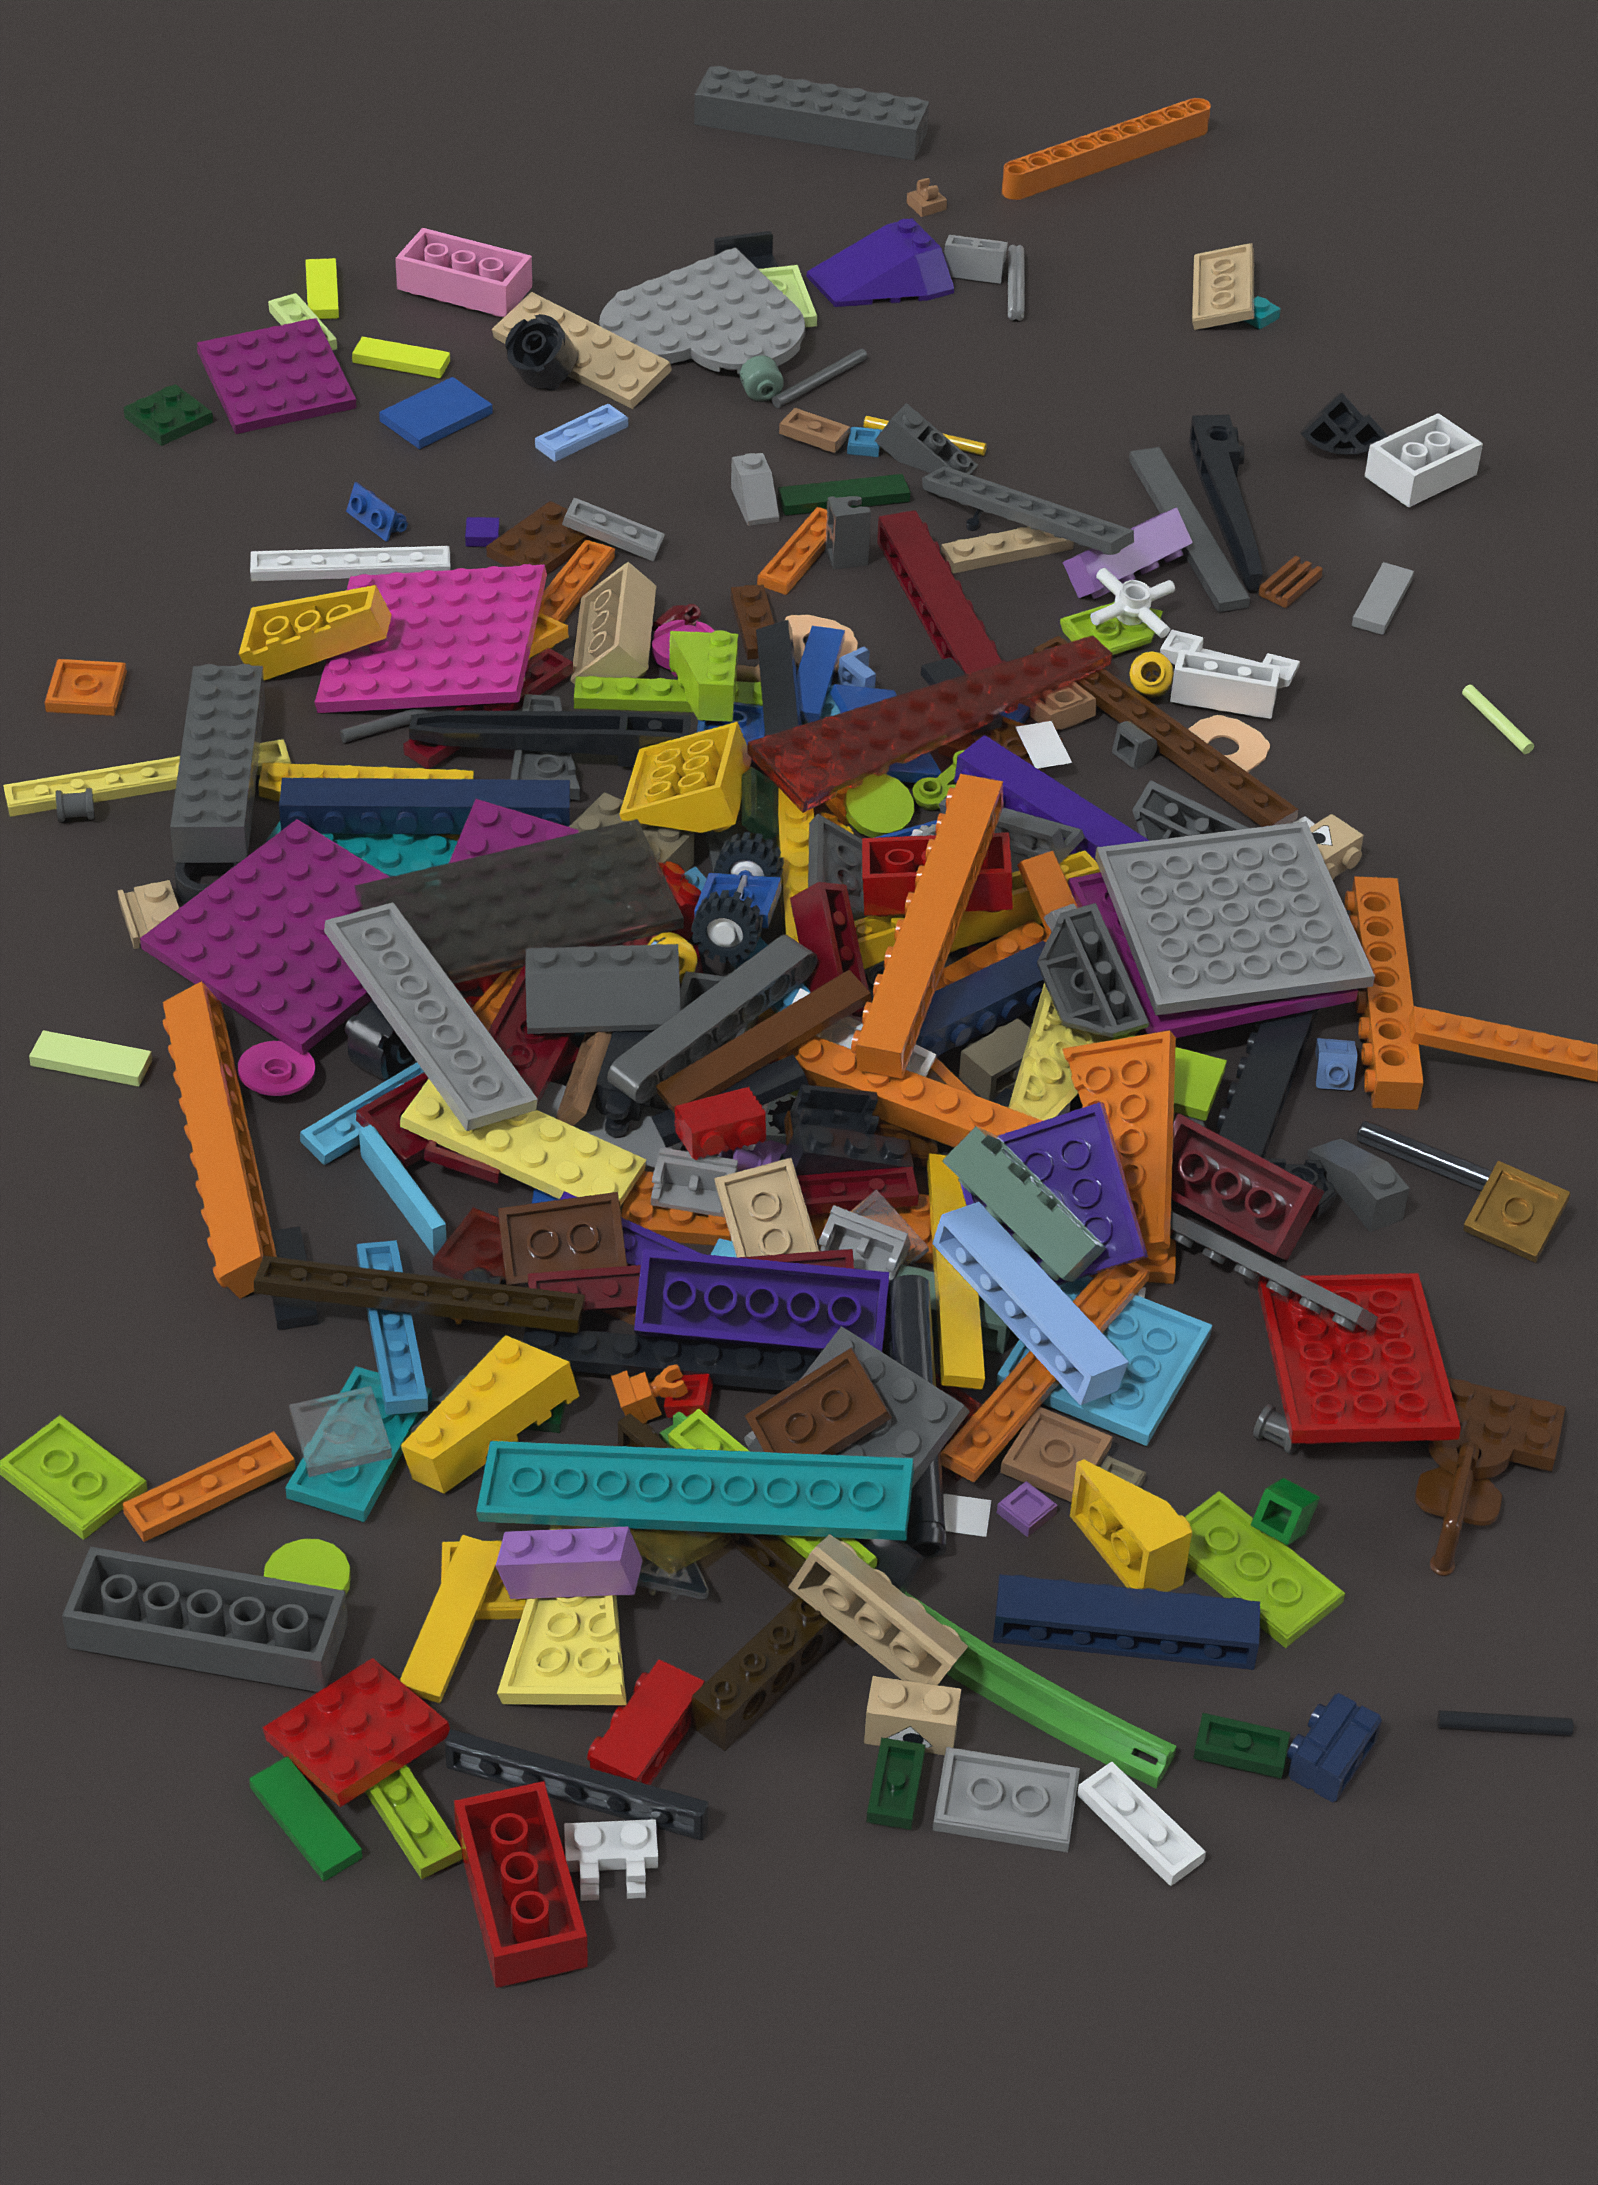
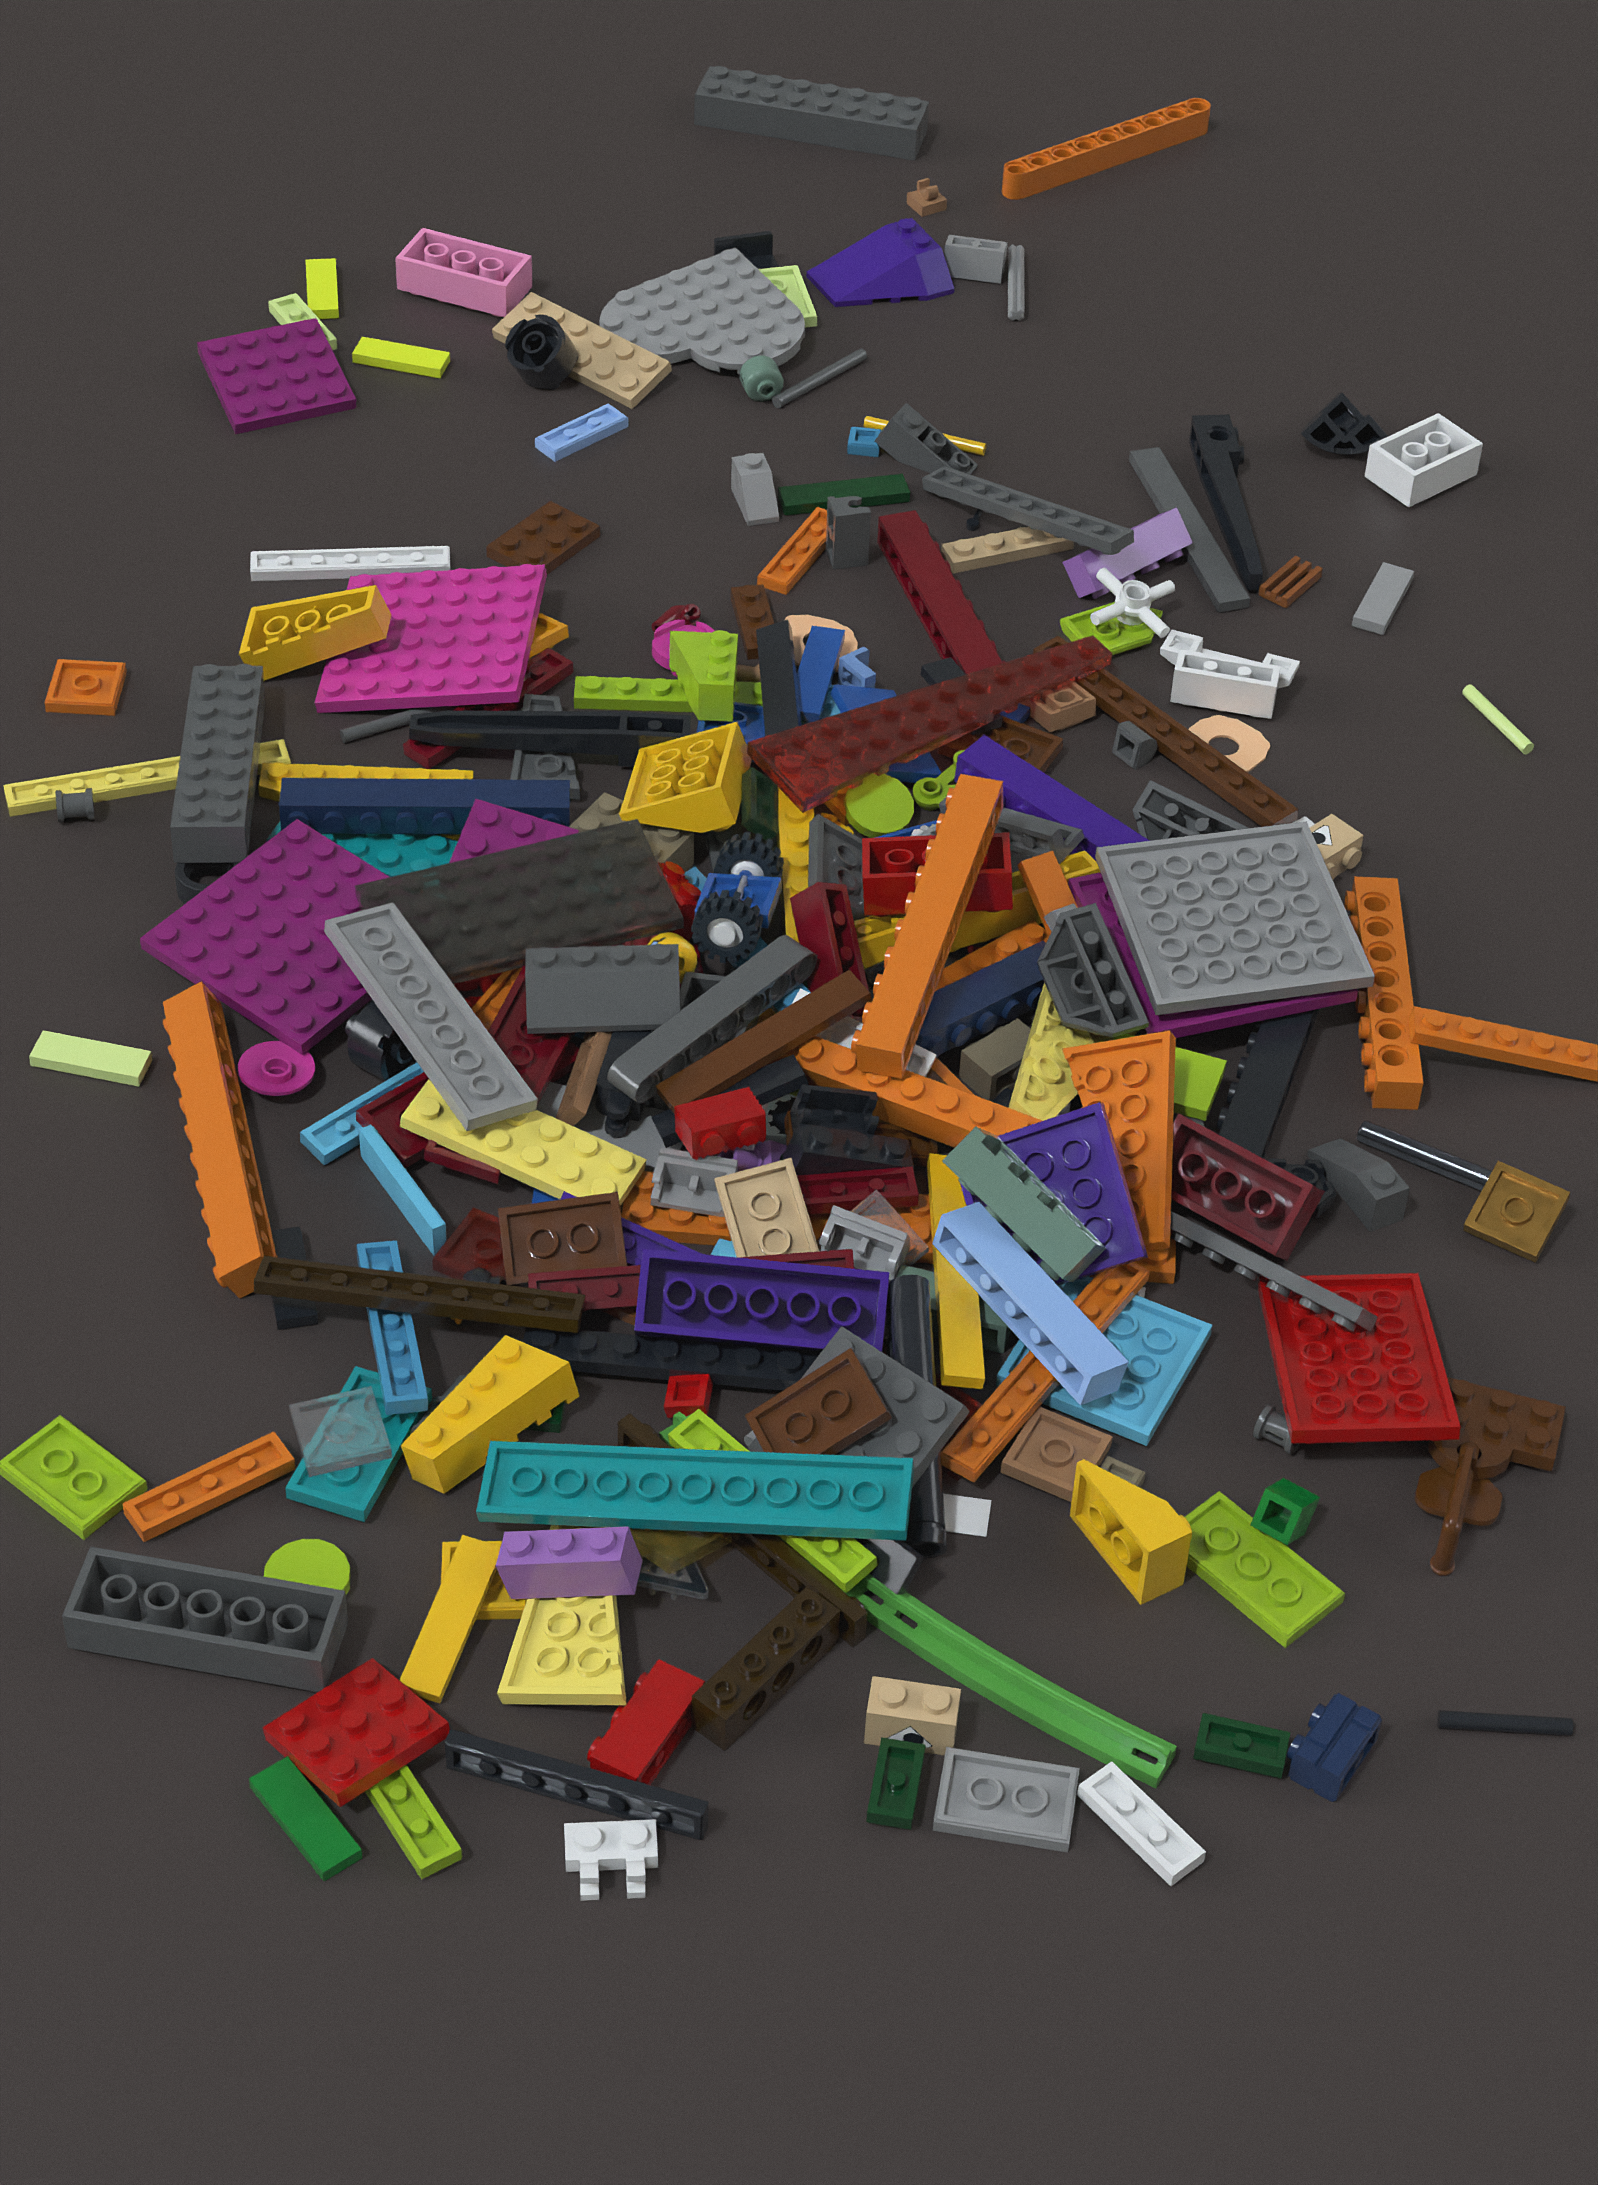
tan plate [117,880,179,949] -> none
dark green plate [123,384,213,446] -> none
blue hinge [346,482,408,542] -> none
blue tile [379,377,493,449] -> none
red brick [454,1781,588,1988] -> none
dark purple tile [465,517,499,547] -> none
orange tile [539,540,615,623] -> none
light grey tile [562,498,665,562] -> none
tan slope [571,562,656,684] -> none
orange piece [611,1365,688,1424] -> none
medium nougat plate [779,408,850,453] -> none
tan slope [788,1534,968,1685] -> none
dark blue brick [993,1574,1260,1670] -> none
medium lavender tile [997,1481,1057,1537] -> none
white sticker [1015,721,1072,769] -> none
yellow head [1129,651,1174,698] -> none
tan tile [1192,243,1254,330] -> none
teal plate [1244,296,1281,329] -> none
medium blue bracket [1315,1038,1357,1091] -> none

